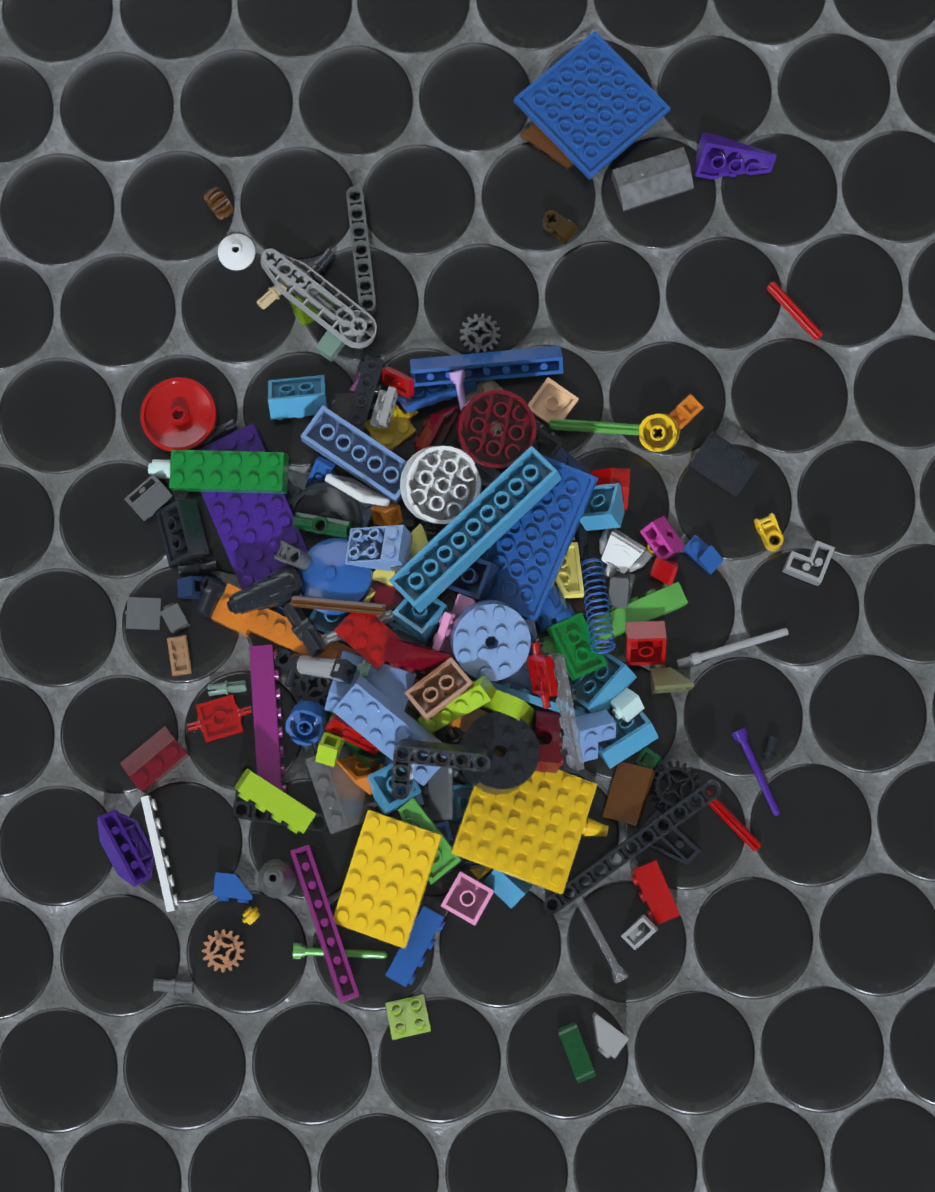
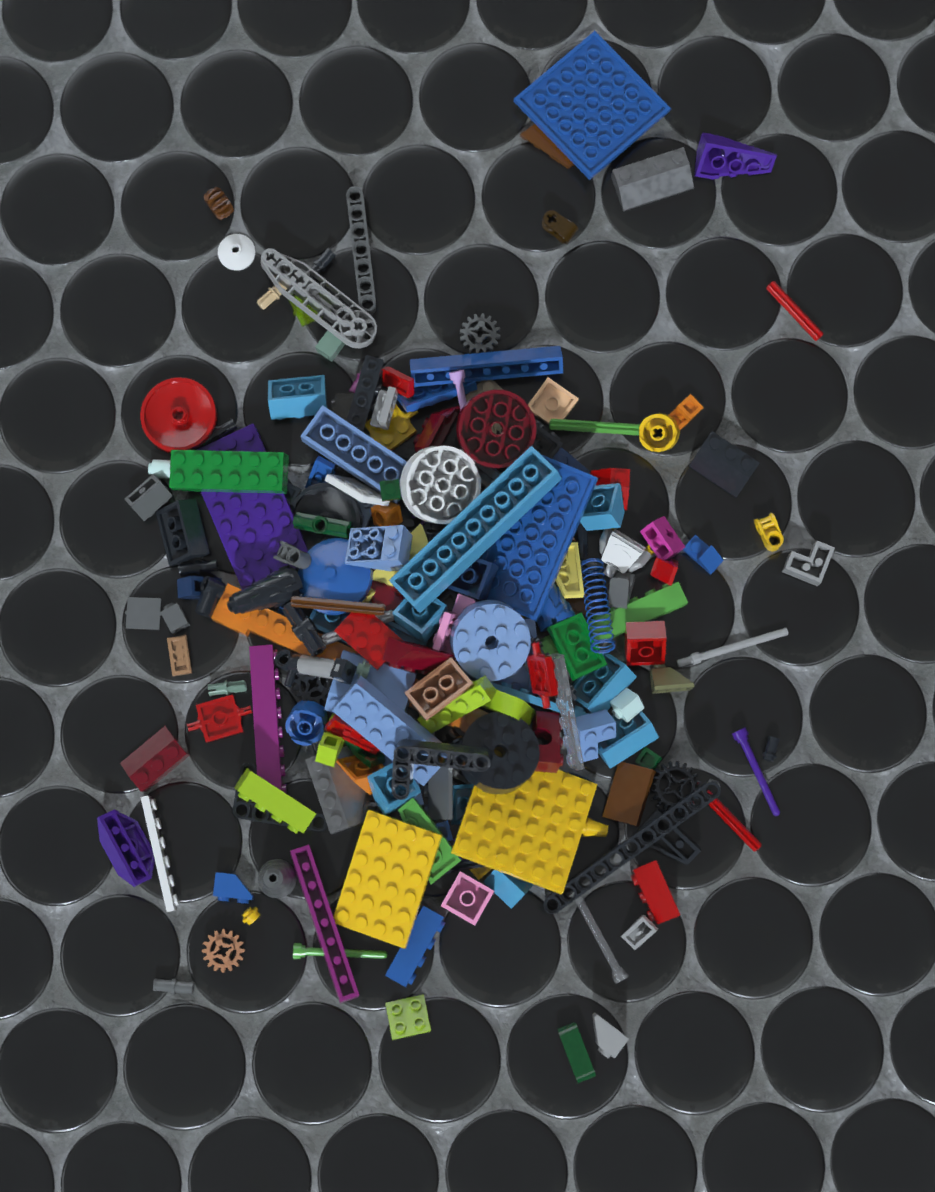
none -> dark green plate [379,479,401,502]

